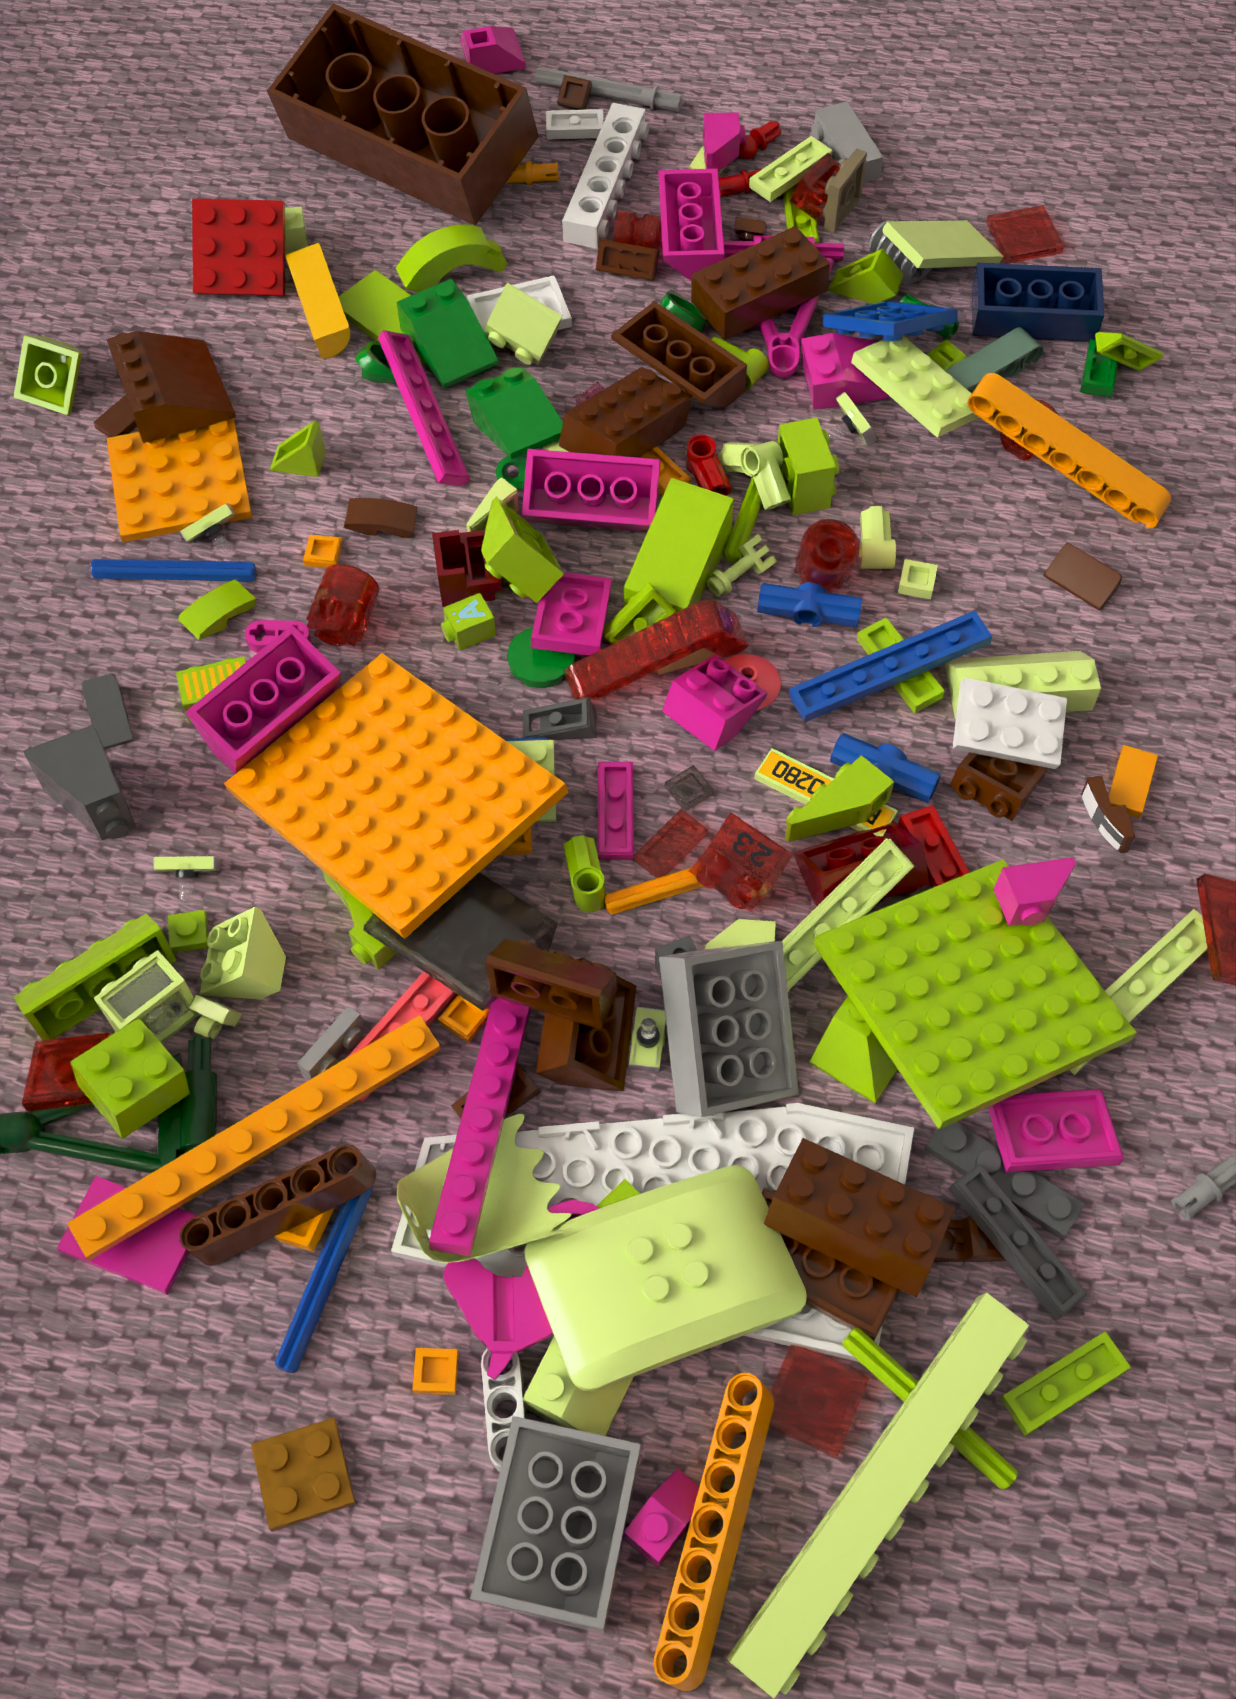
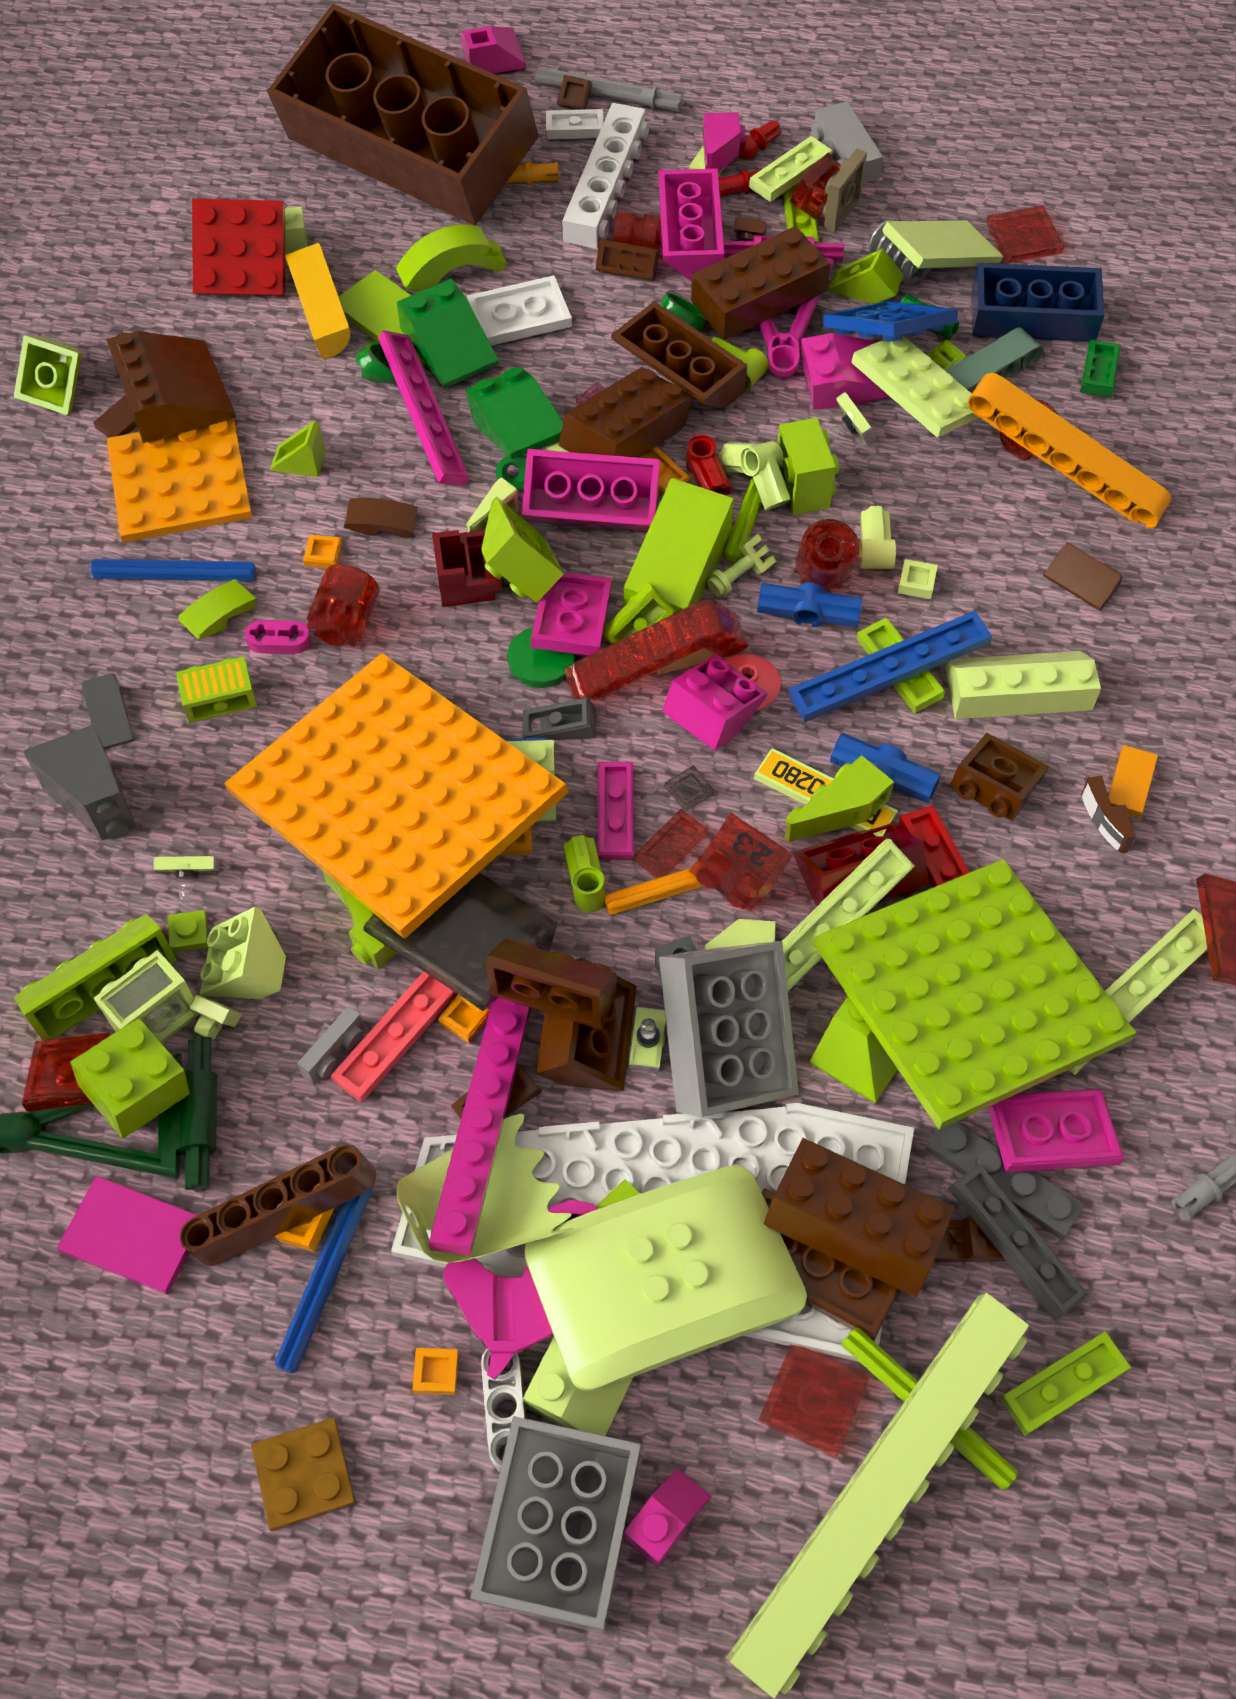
light orange plate [67,1015,440,1261] -> none
piece [180,503,236,555] -> none
dark pink slope [186,625,341,774] -> none
lime brick [441,593,496,651] -> none
yellowish green slope [485,282,562,365] -> none
light orange beam [653,1373,774,1691] -> none
white plate [953,678,1067,769] -> none
dark pink slope [993,857,1076,926] -> none
lime slope [1095,332,1164,371] -> none

